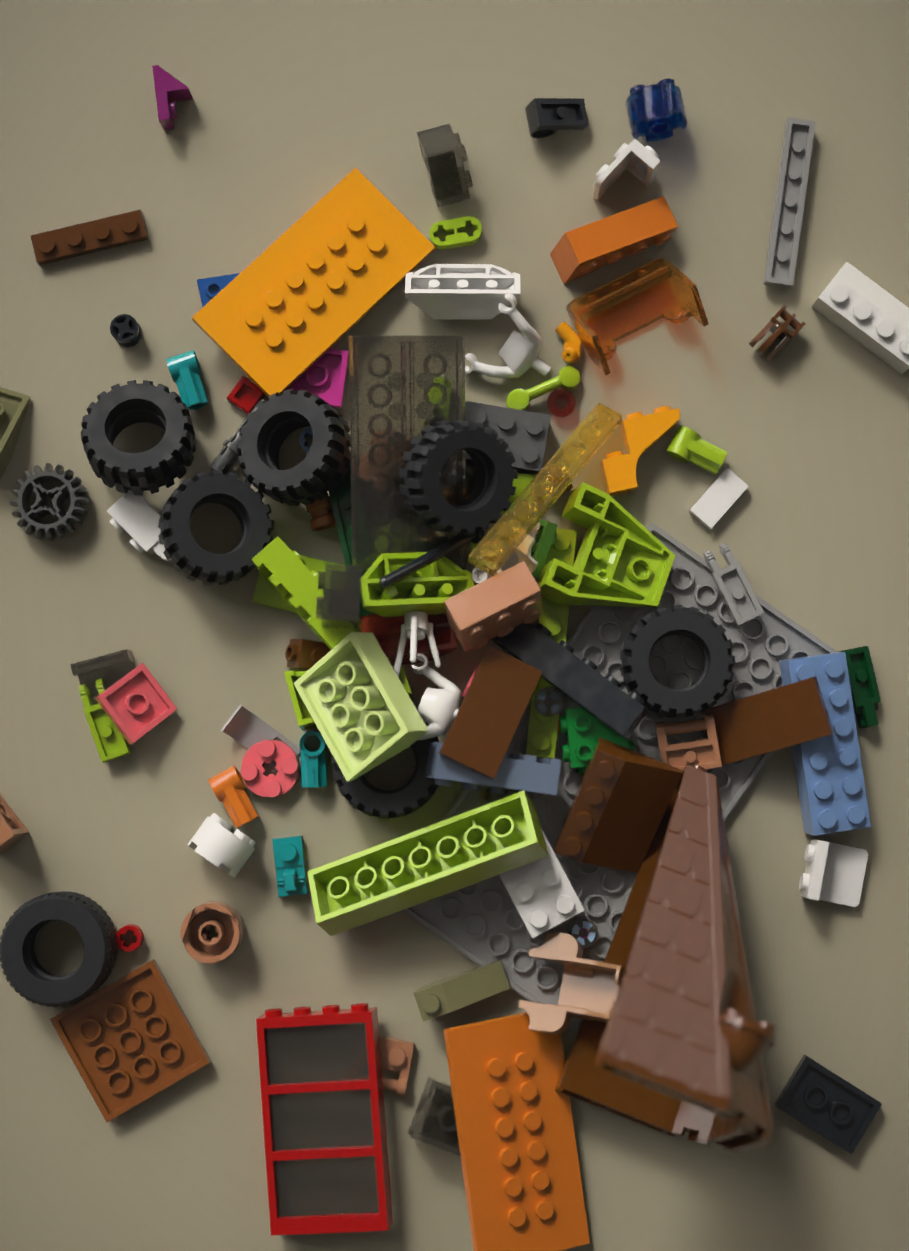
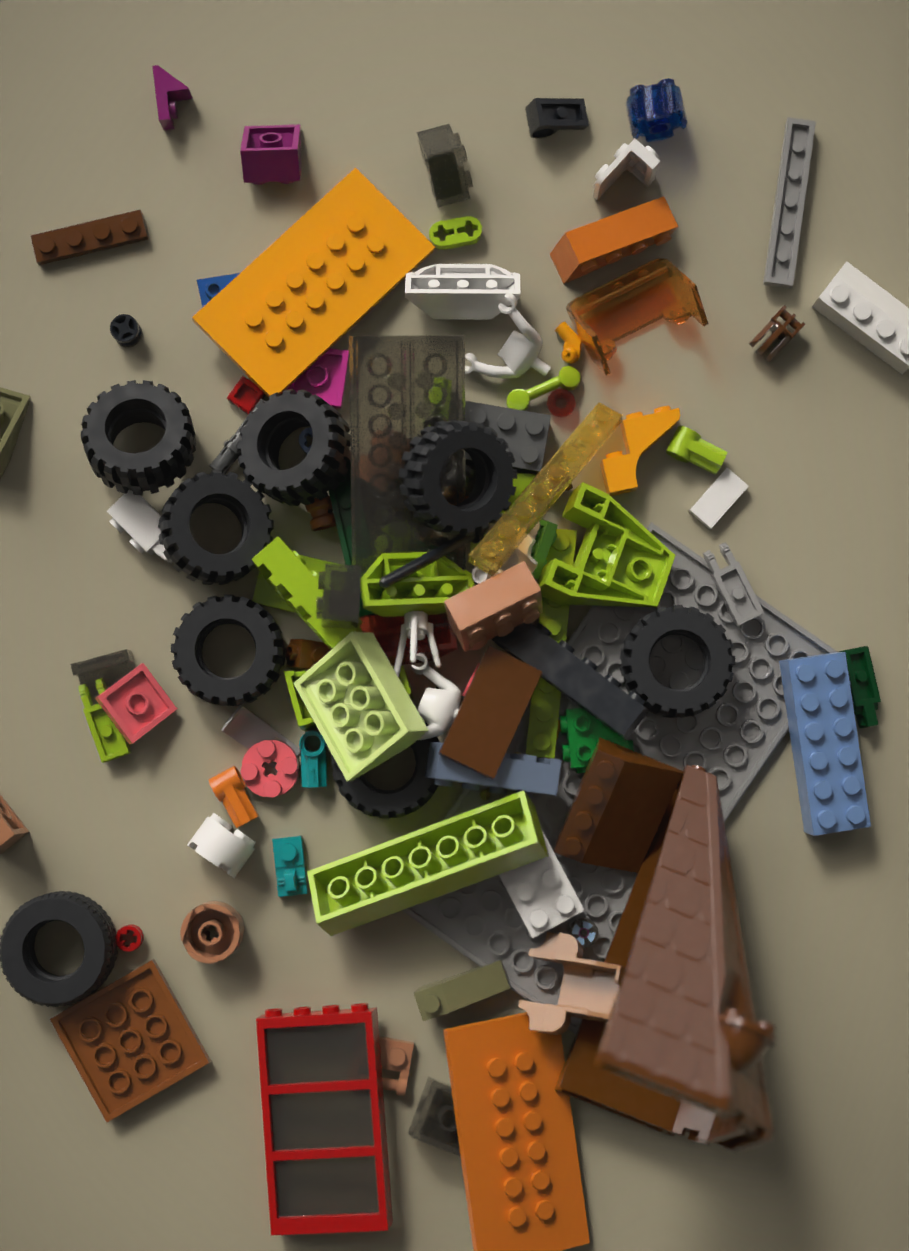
dark grey gear [10,463,89,541] -> none
teal piece [166,350,209,410] -> none
clear smoke tile [534,687,563,717] -> none
nougat plate [655,714,722,770] -> none
reddish brown tile [704,676,834,765] -> none
black plate [774,1054,882,1154] -> none
white bracket [799,838,868,907] -> none
none -> black tyre [171,594,286,706]
none -> magenta slope [240,124,302,185]

